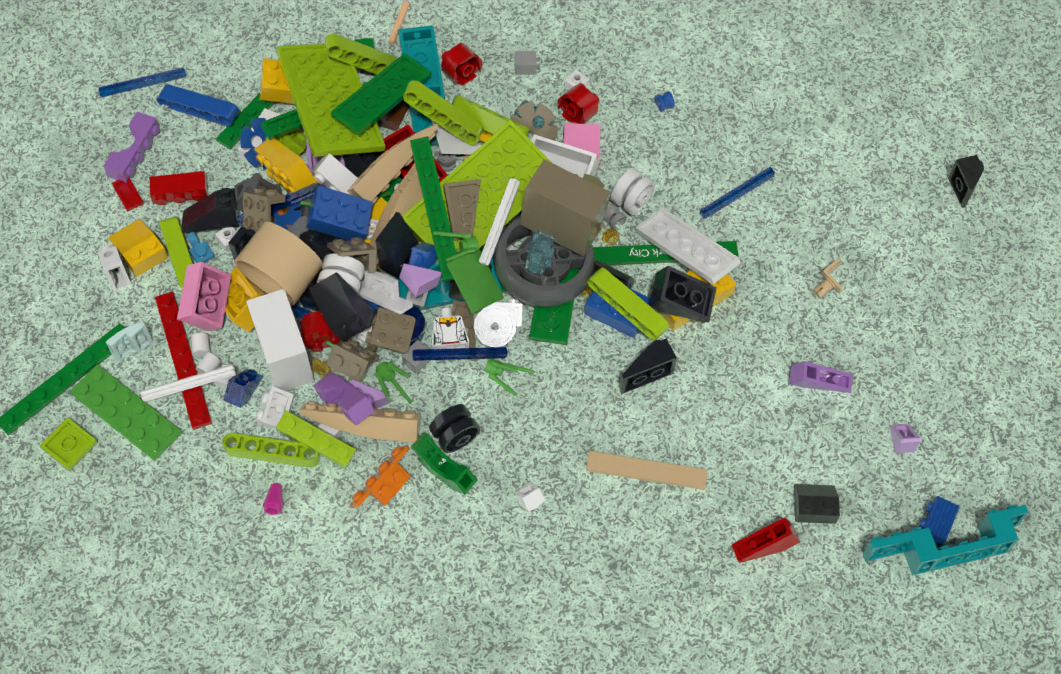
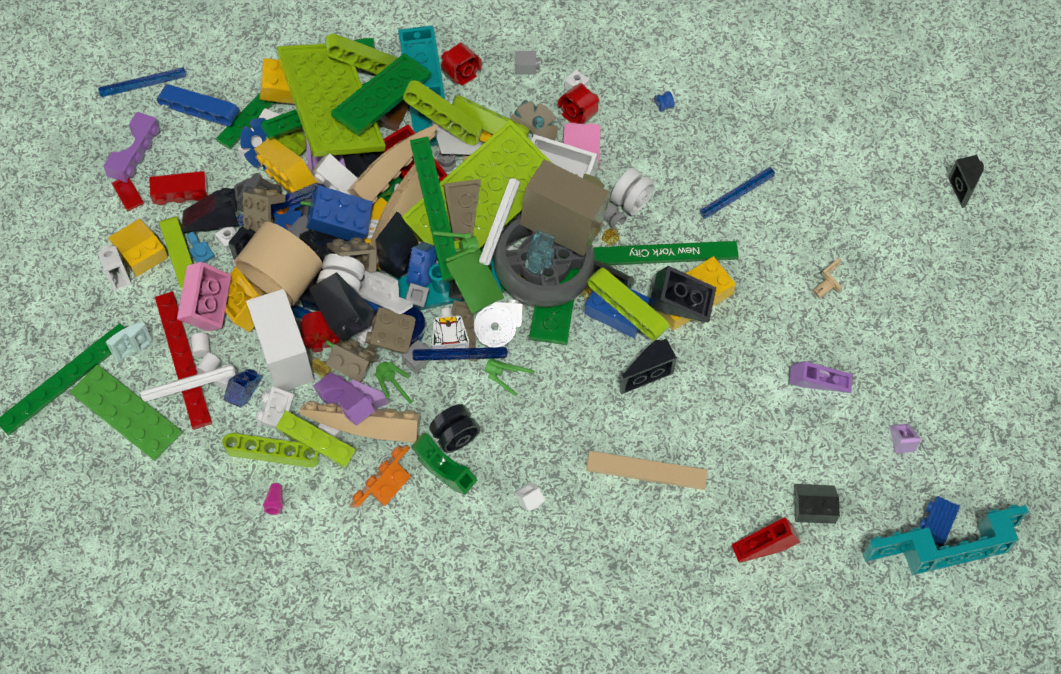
lime plate [39,417,98,471] -> none
light nougat bar [388,1,410,45] -> none
lavender slope [399,264,442,297] -> none
white plate [635,208,740,284] -> none

